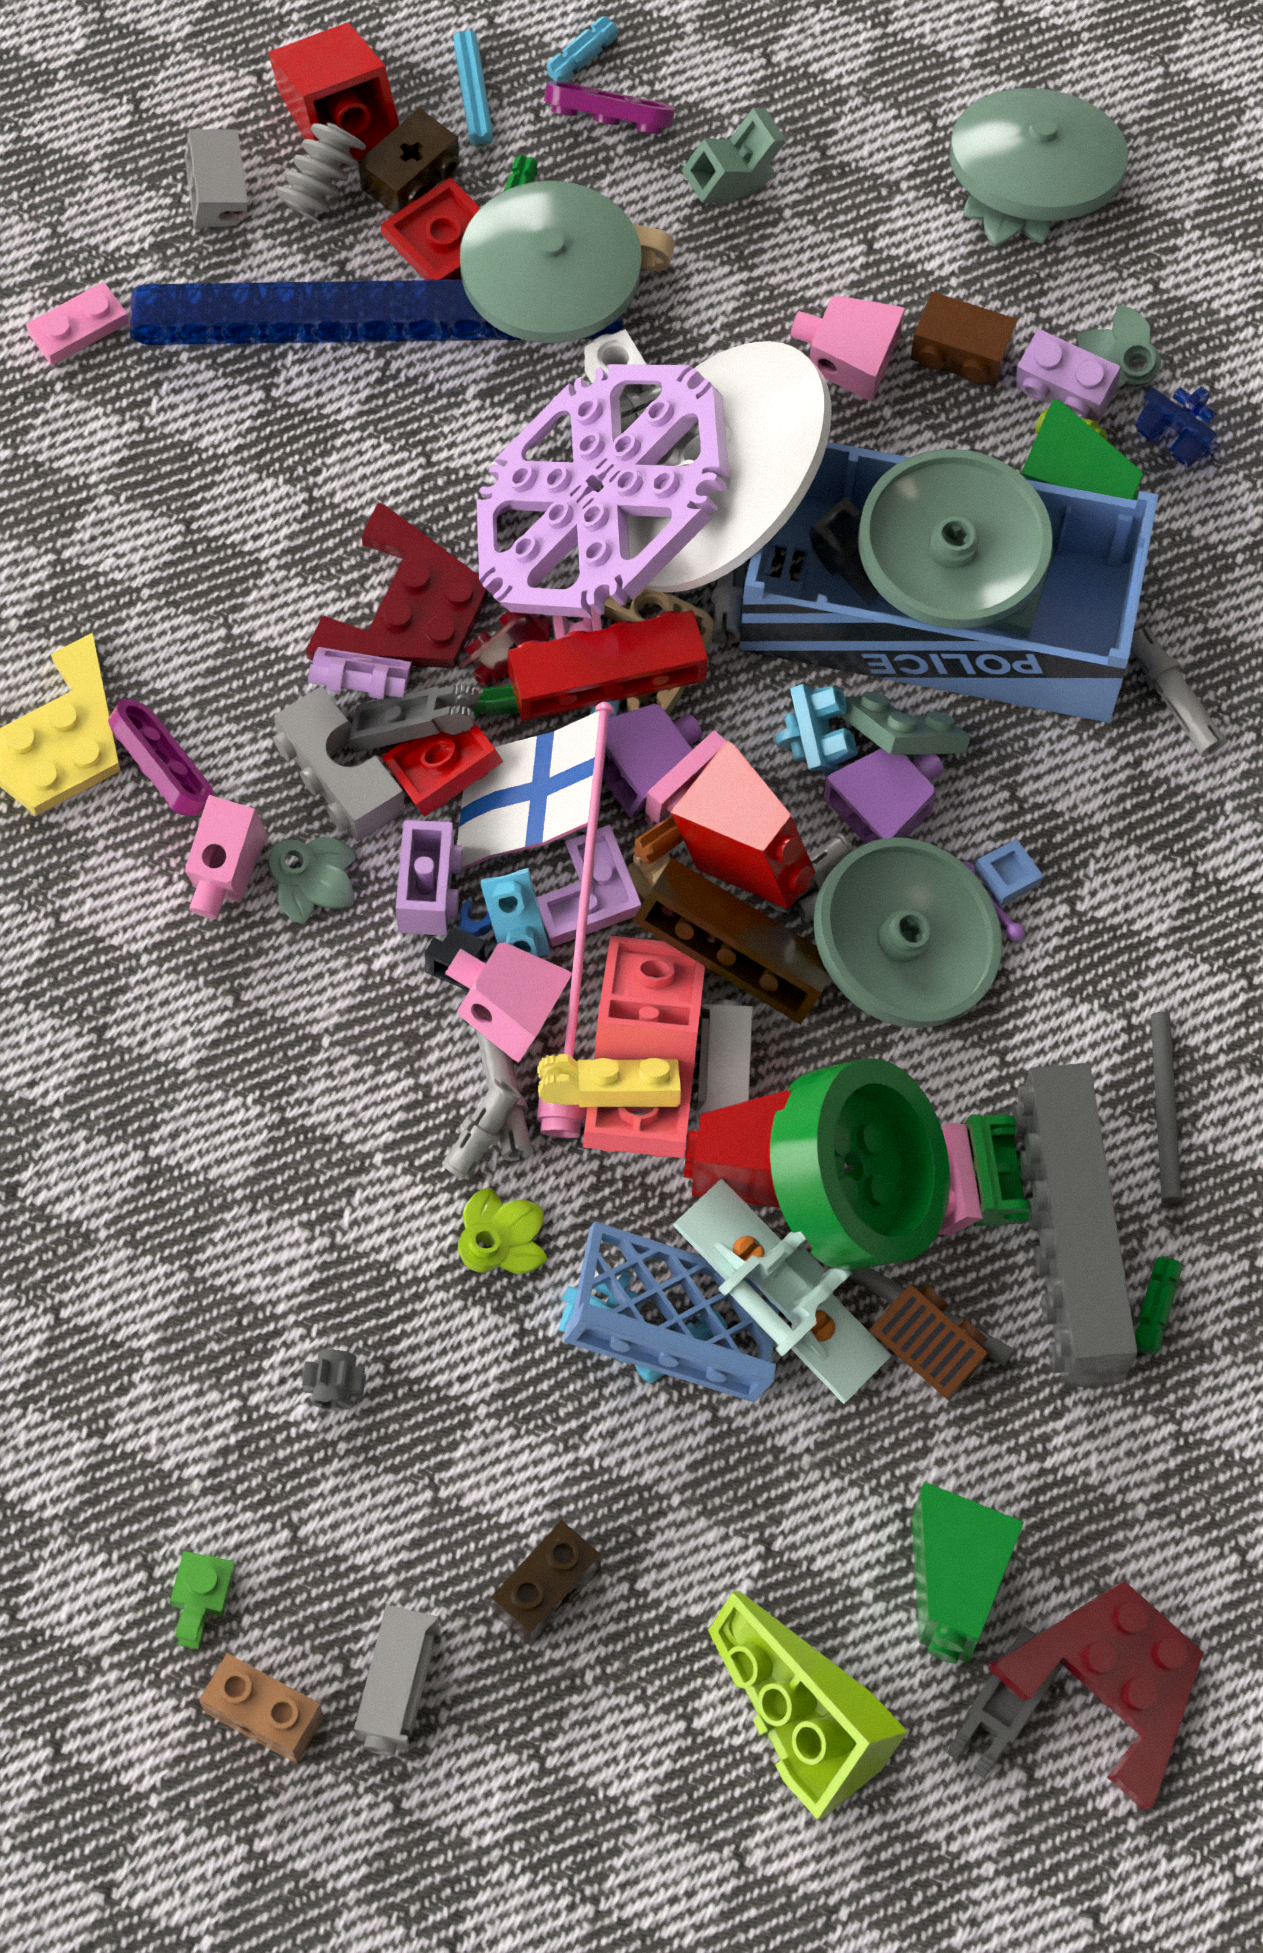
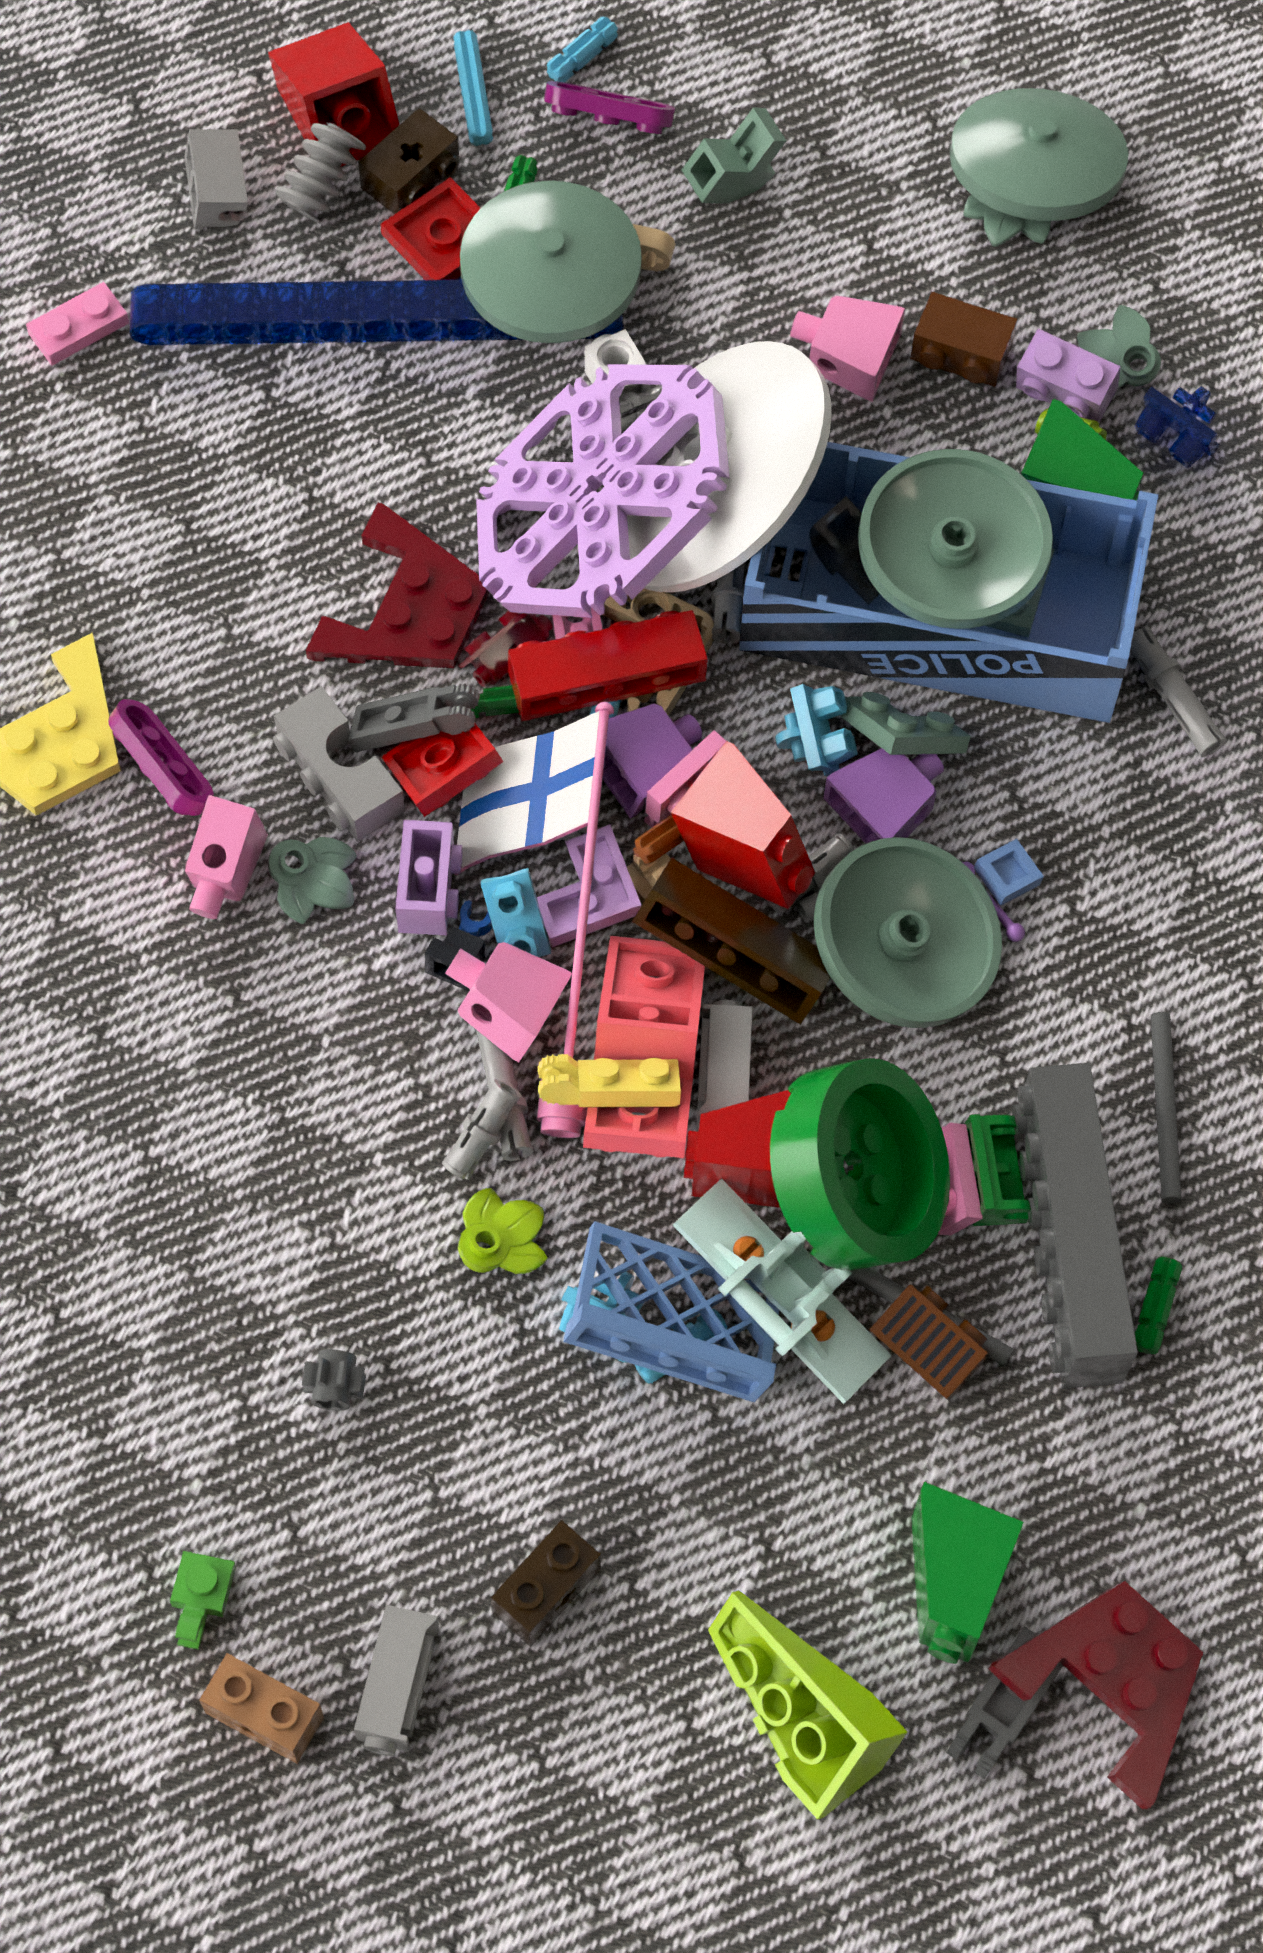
lavender plate [308,647,412,700] -> none

